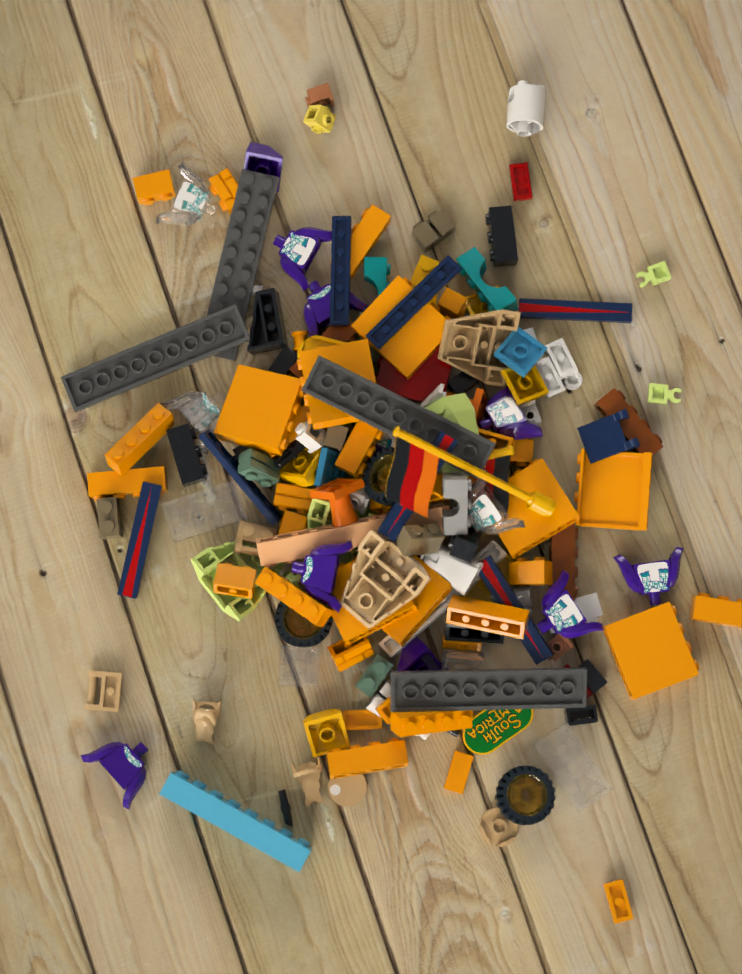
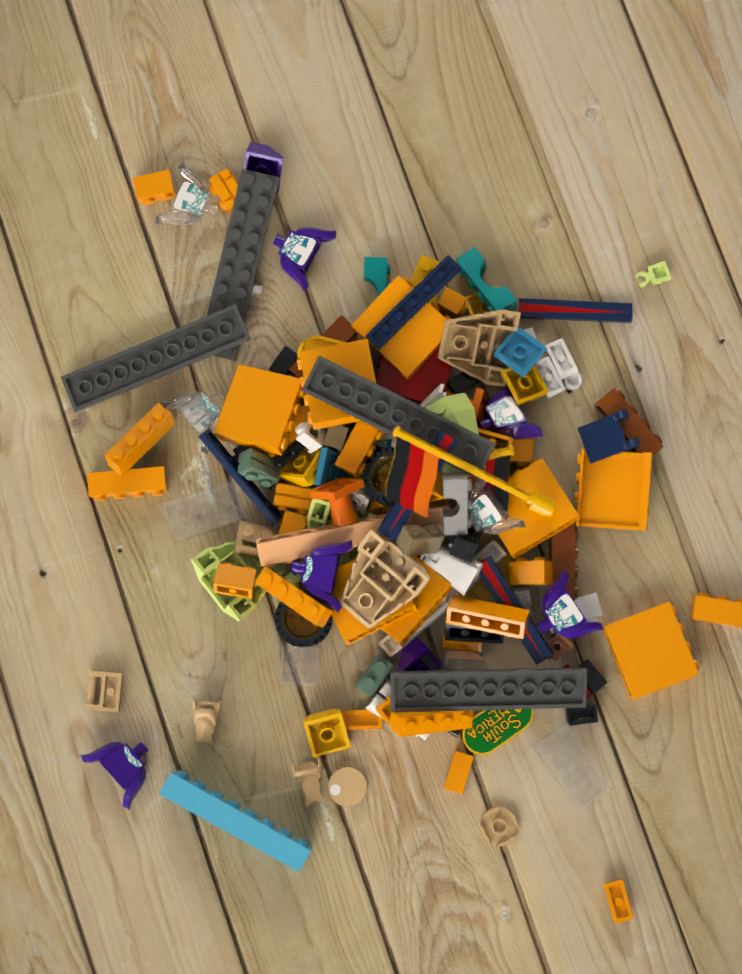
dark tan brick [97,497,123,540] -> none
dark blue tile [117,481,162,599] -> none
black brick [166,424,208,487] -> none
black wedge [247,288,288,355] -> none
black piece [278,789,293,827] -> none
light orange bush [291,331,308,353] -> none
light yellow brick [303,105,336,134] -> none
dark purple torso [303,281,369,337] -> none
nougat brick [305,83,334,107] -> none
light orange brick [326,738,409,780] -> none
light orange brick [327,637,374,672] -> none
light orange brick [330,204,391,282] -> none
dark blue tile [330,216,352,327] -> none
dark tan piece [412,209,456,253] -> none
black brick [485,205,518,267] -> none
wheel [495,765,556,825] -> none
white cylinder [506,80,546,137] -> none
red plate [509,162,533,202] -> none
white brick [519,400,542,426] -> none
dark purple torso [613,547,684,605] -> none
yellowish green plate [647,383,682,405] -> none

